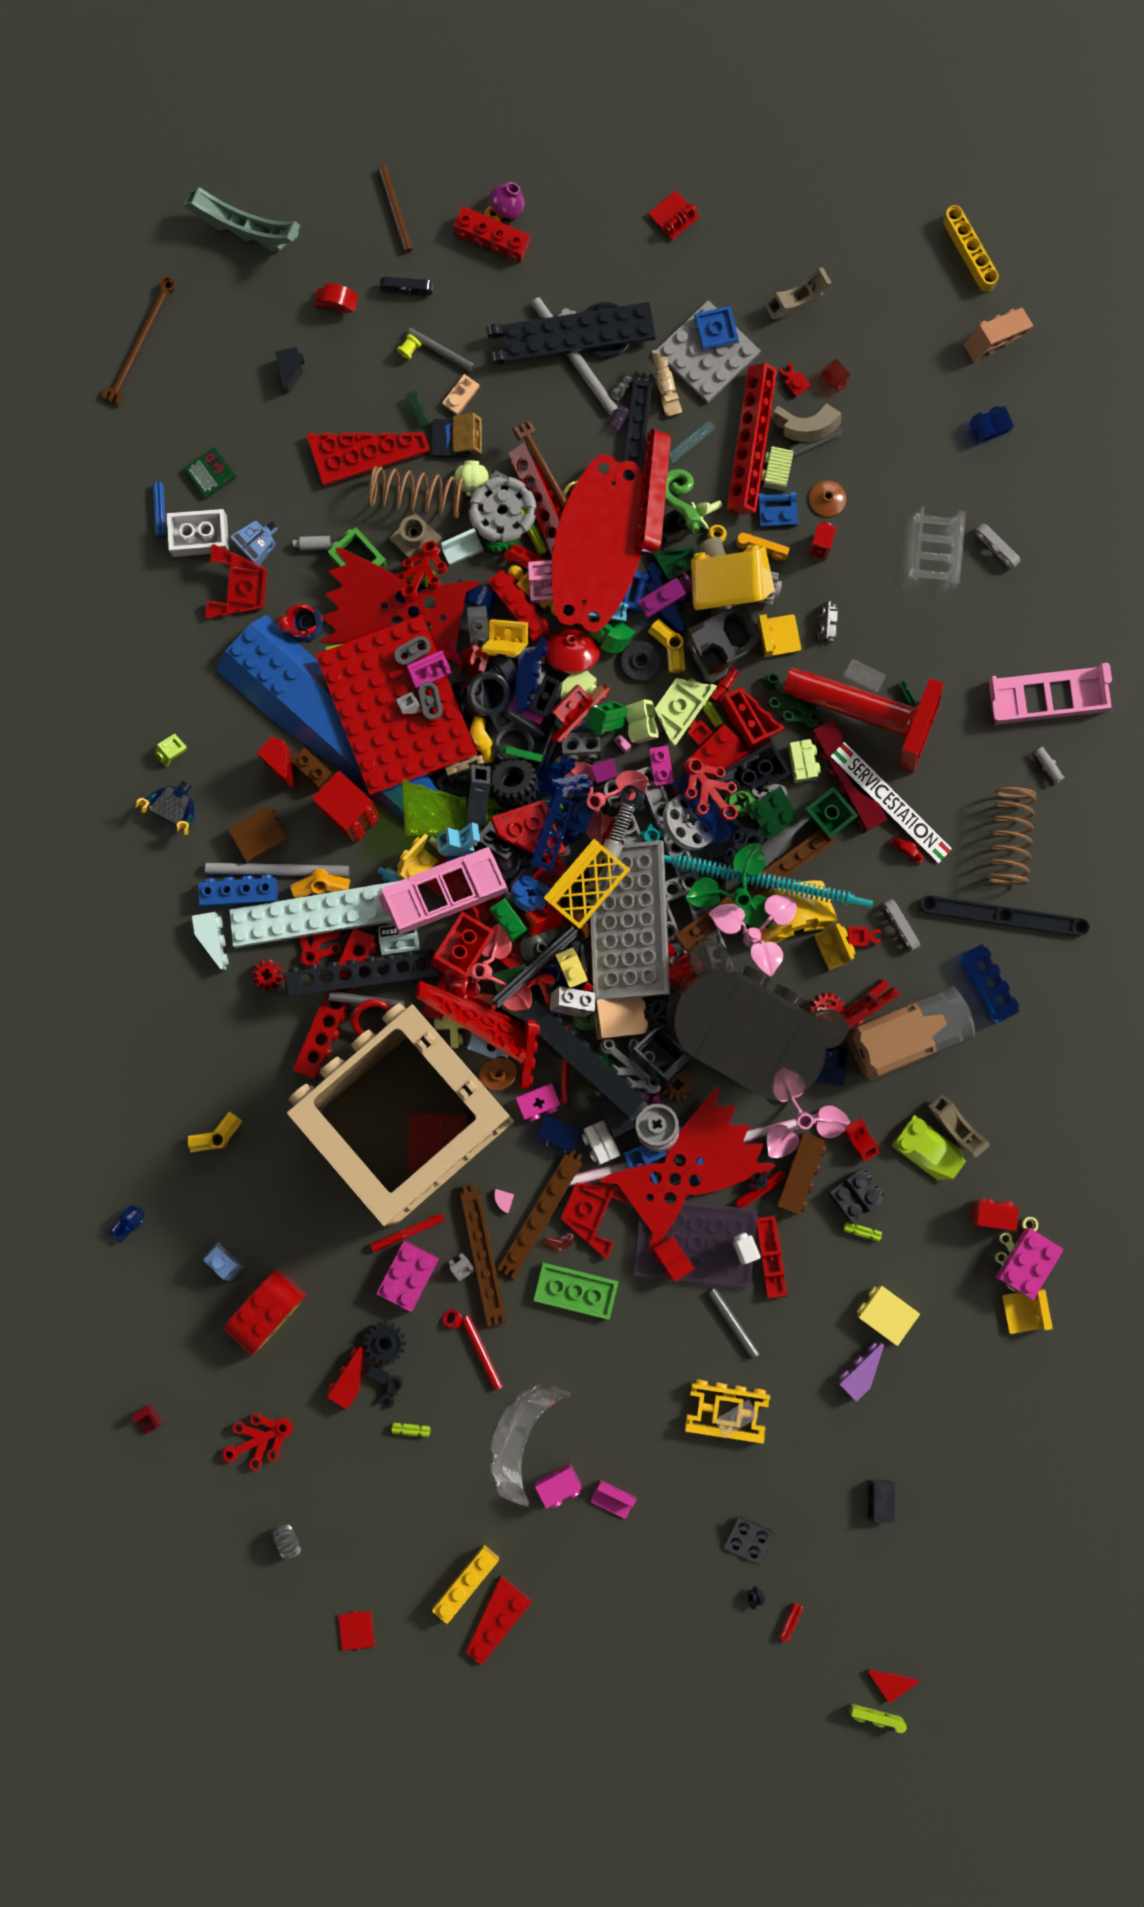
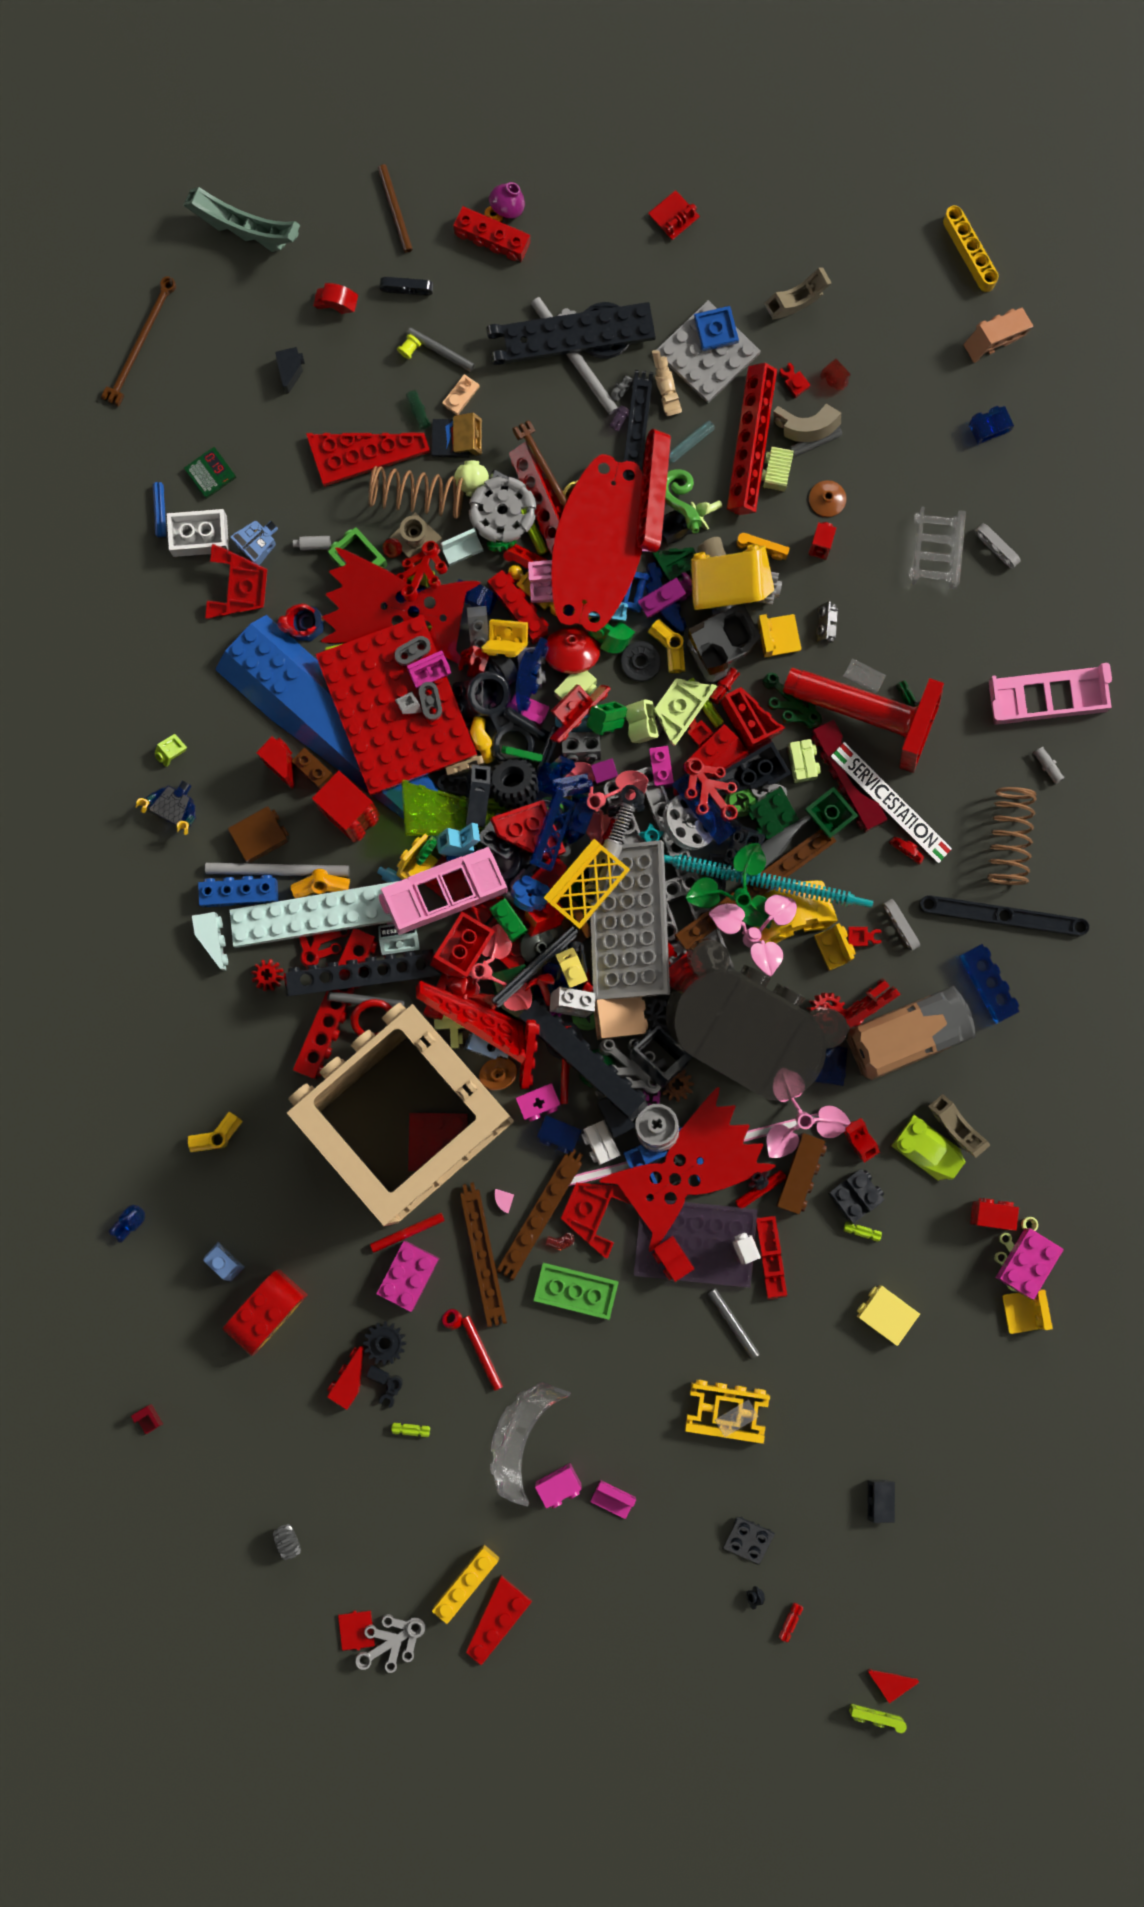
red plant [222,1413,293,1470] -> none
light grey tile [449,1253,475,1281] -> none
black slope [529,675,562,722] -> none
bright pink tile [614,735,631,754] -> none
yellow plate [708,525,727,542] -> none
blue plate [758,492,798,528] -> none
medium lavender slope [838,1342,884,1402] -> none
none -> light grey plant [356,1614,425,1673]
none -> red tile [382,538,402,558]
none -> green gear [415,838,437,865]

